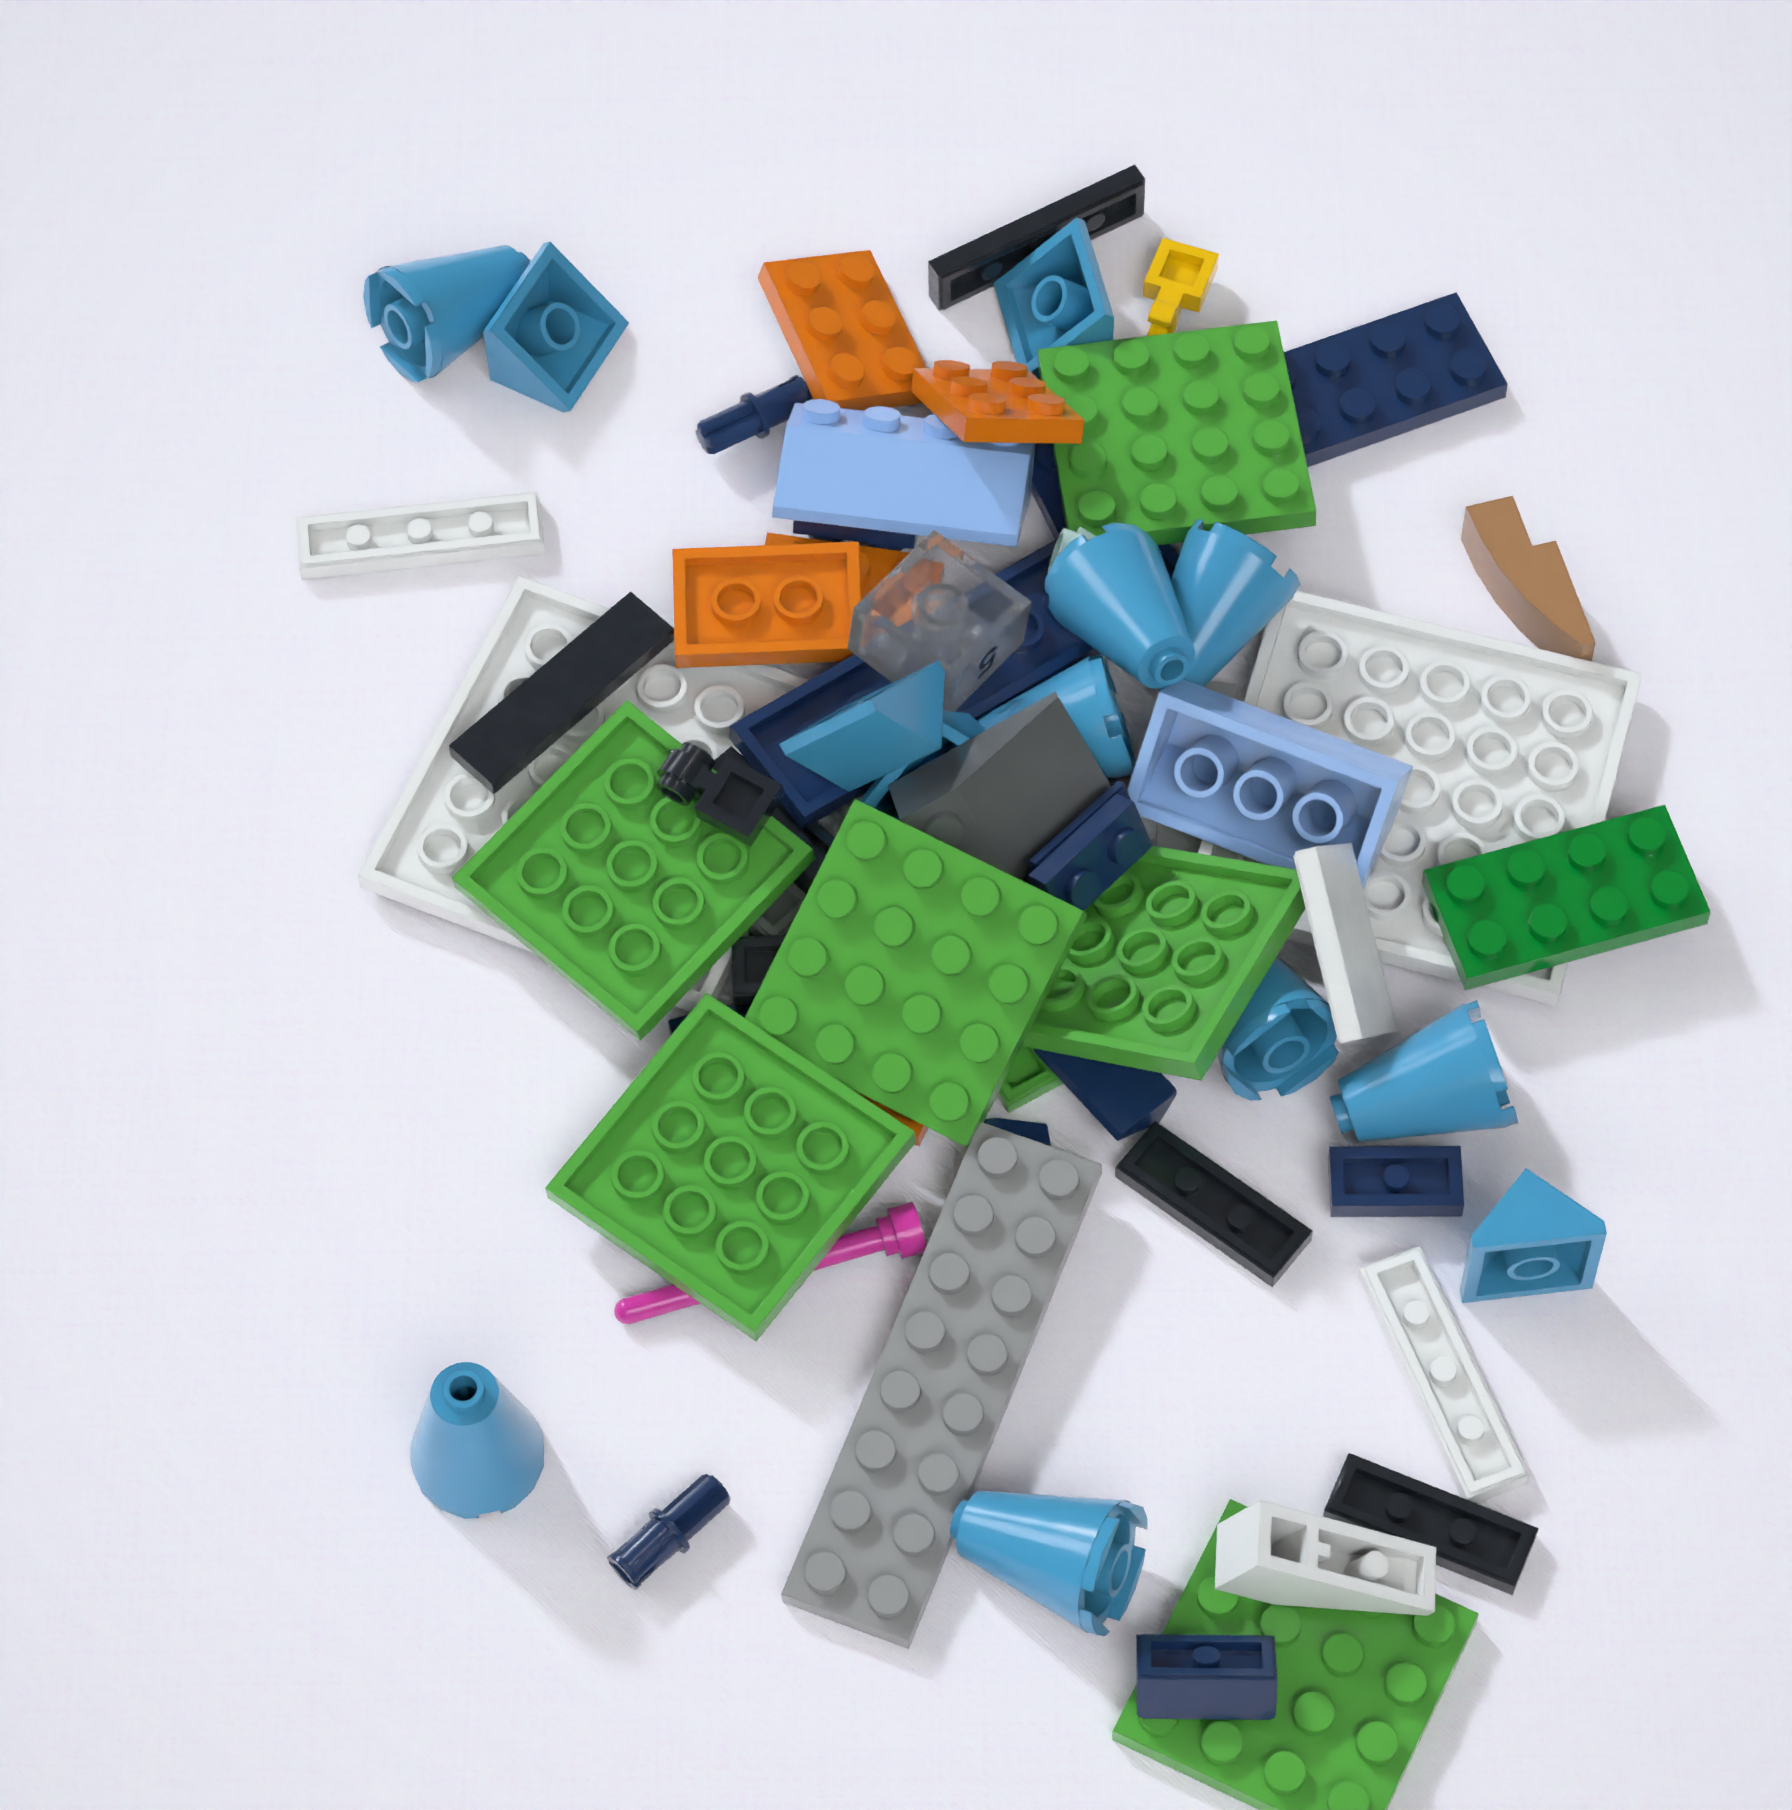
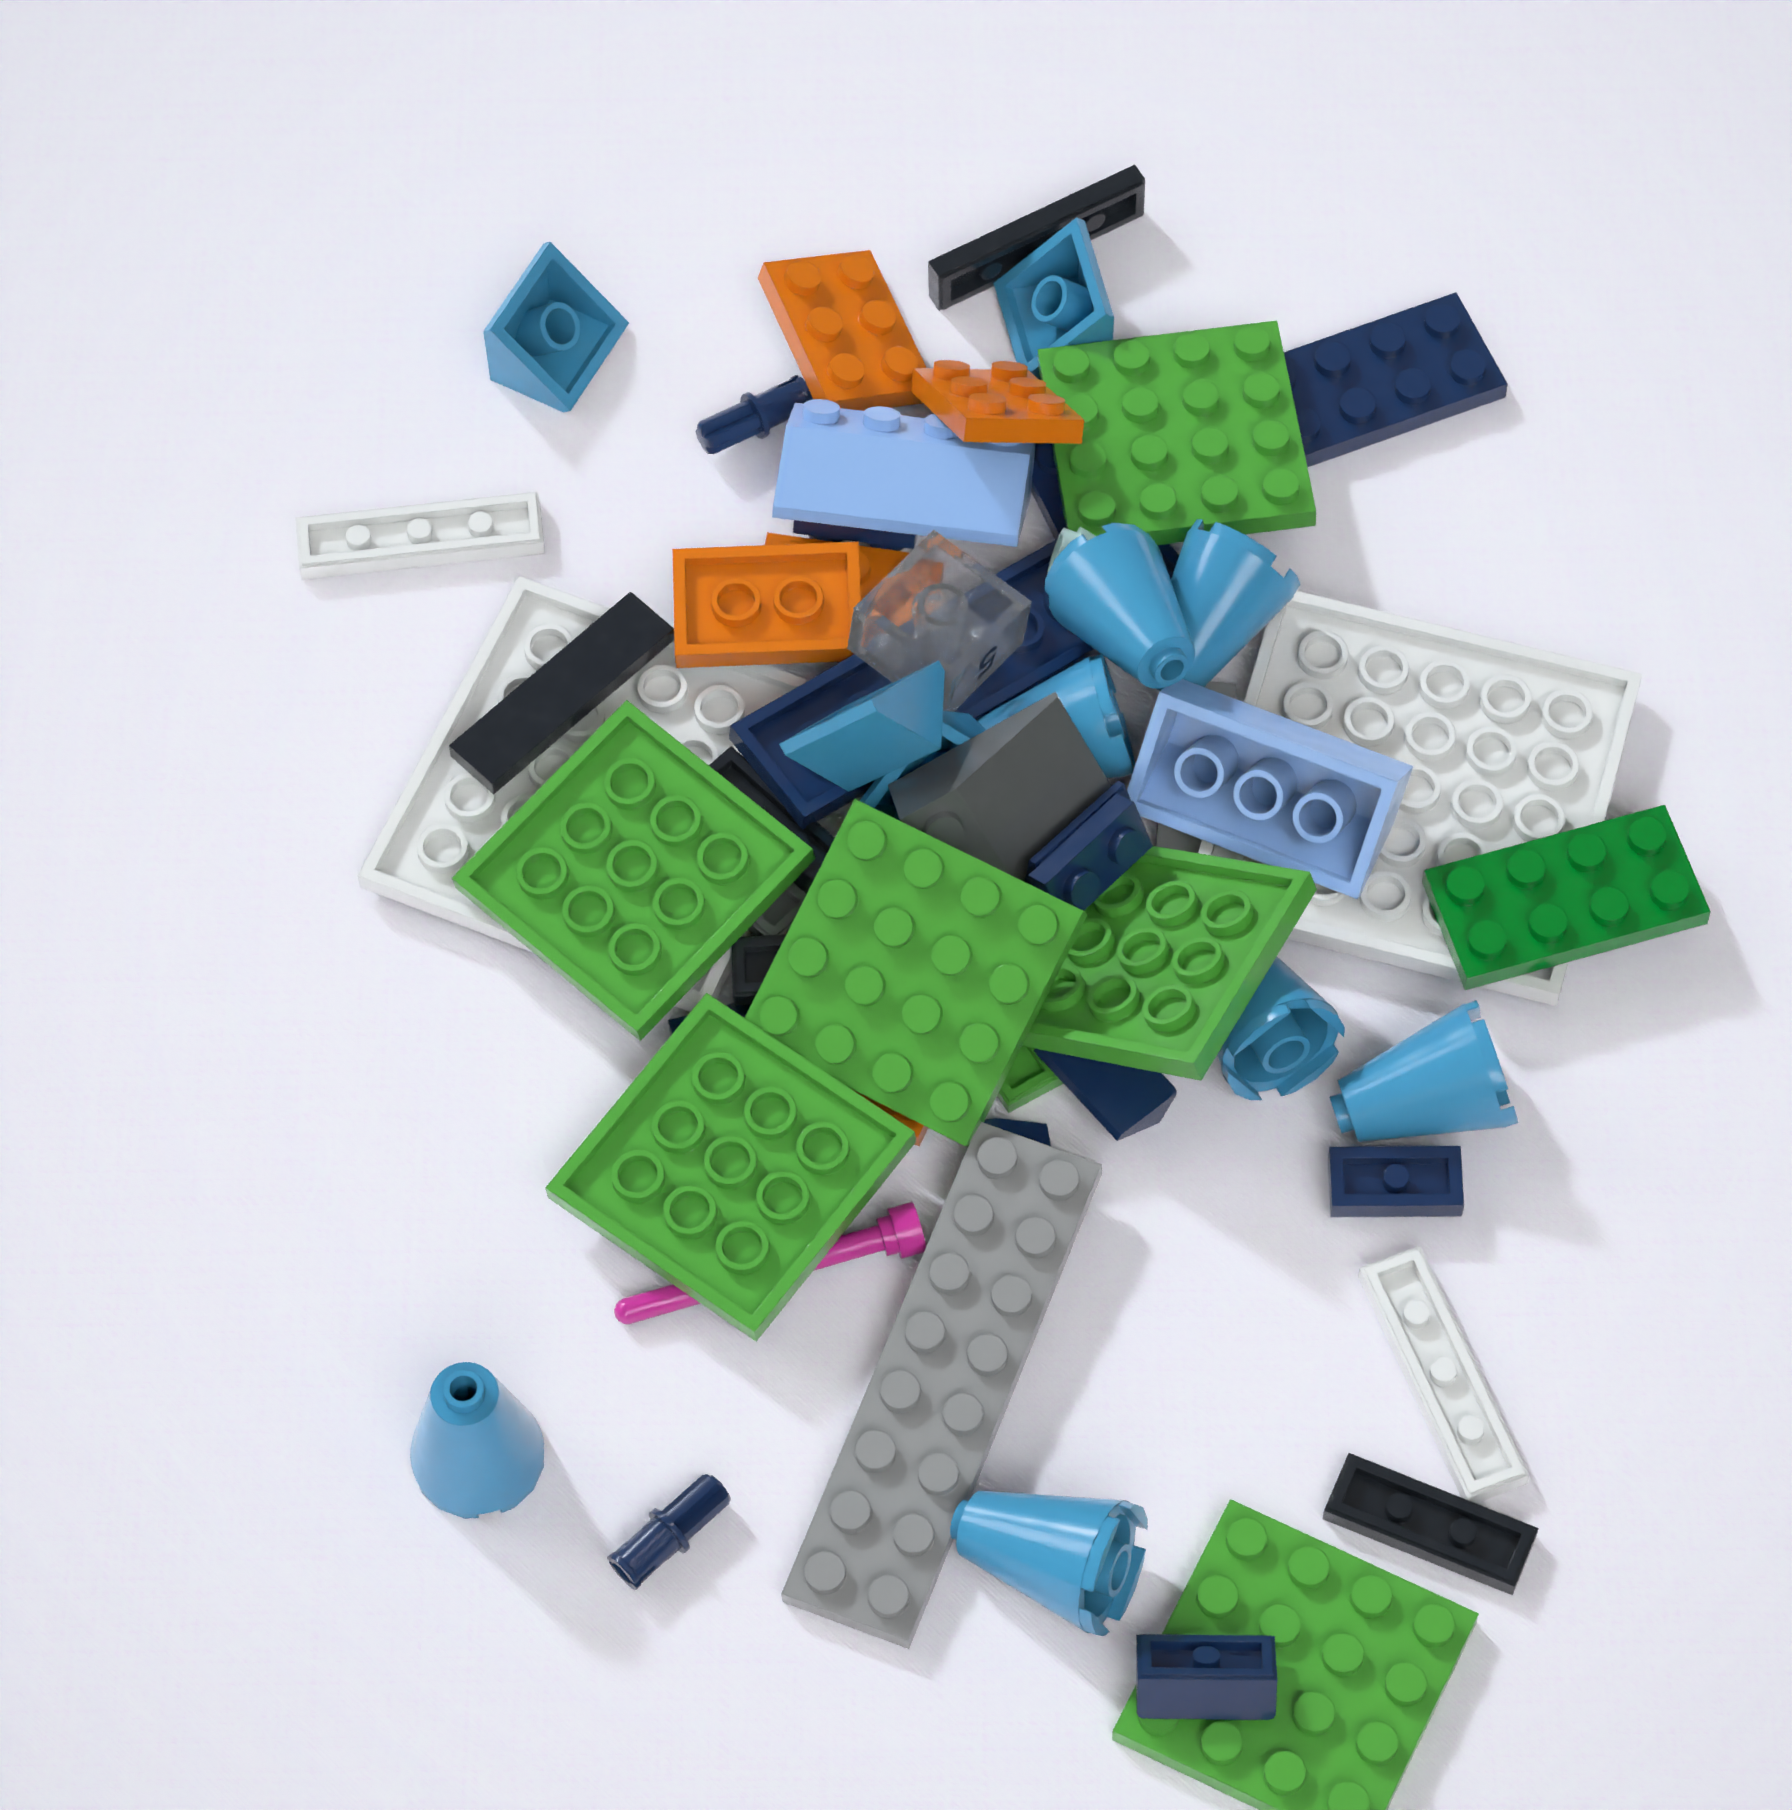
dark azure cone [363,245,530,382] -> none
black plate [656,742,785,846] -> none
black tile [1115,1121,1313,1288] -> none
yellow plate [1143,238,1219,336] -> none
white slope [1215,1500,1436,1616] -> none
white tile [1293,843,1397,1044] -> none
dark azure slope [1460,1168,1607,1303] -> none
medium nougat slope [1461,496,1596,661] -> none

